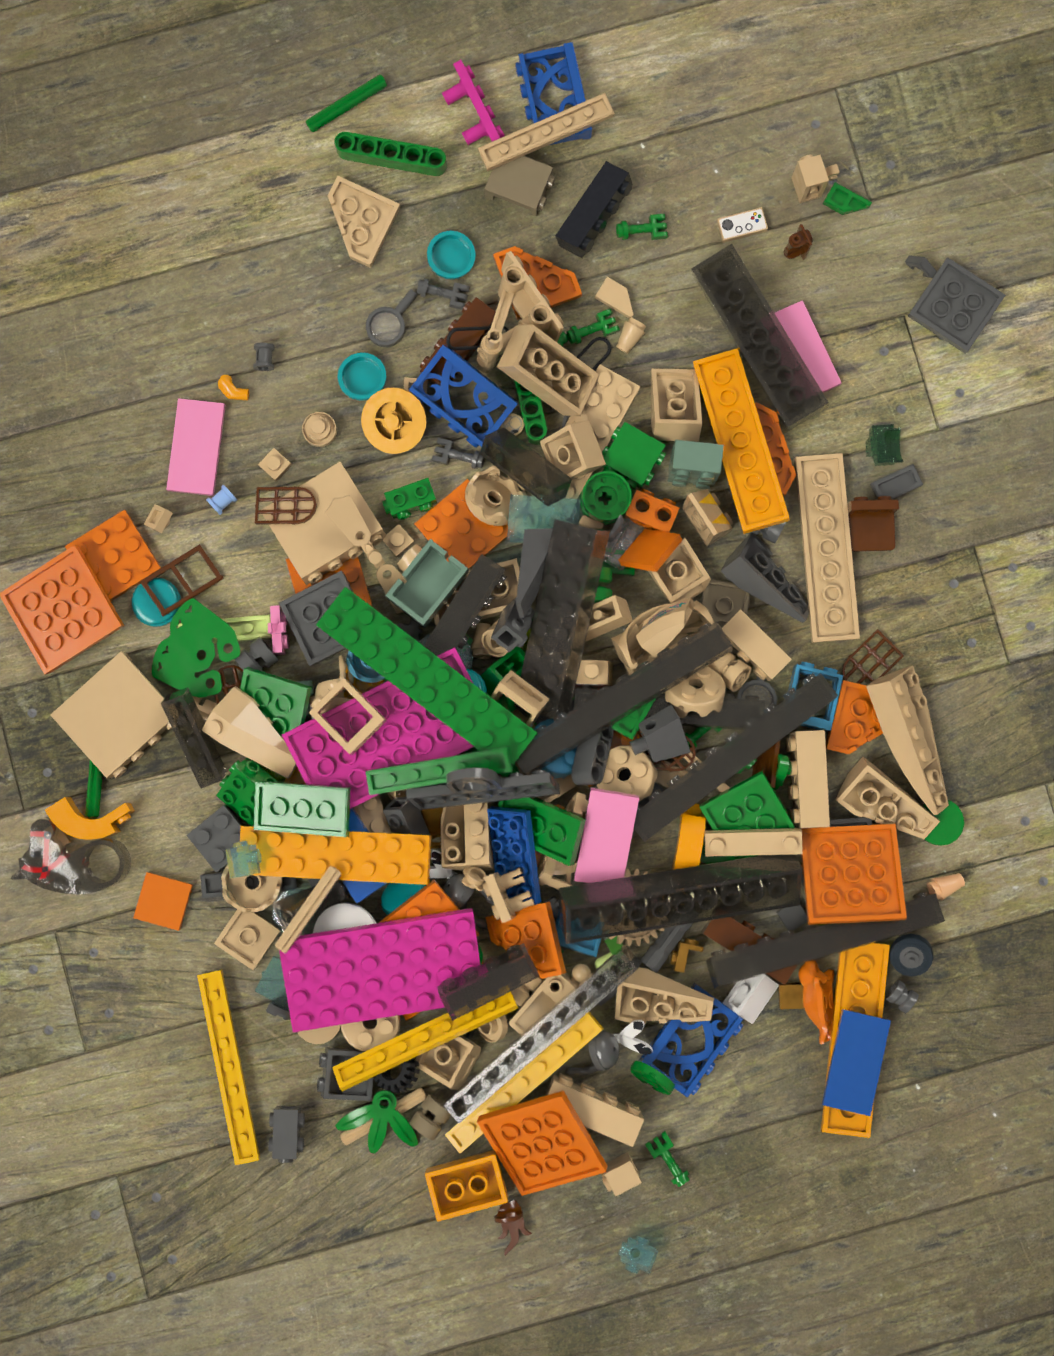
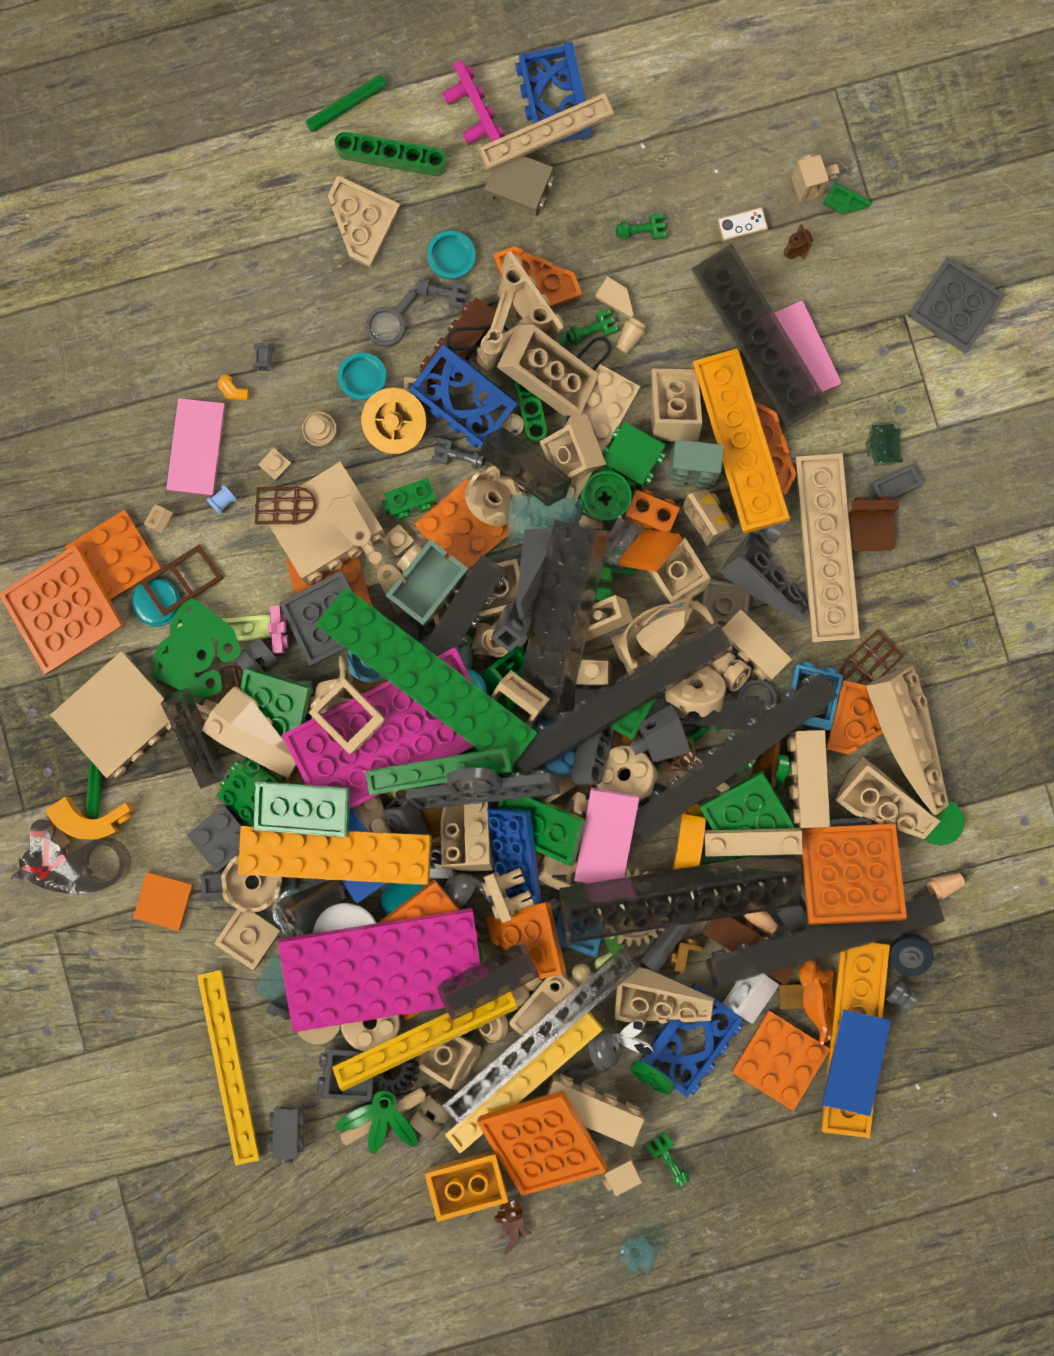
clear light blue brick [225,841,261,879] -> none
tan axle [275,866,341,953] -> none
tan plate [462,866,486,891] -> none
black brick [555,161,633,258] -> none
dark grey tile [905,255,937,278] -> none
none -> orange plate [731,1010,830,1111]
none -> light nougat cone [742,901,778,935]

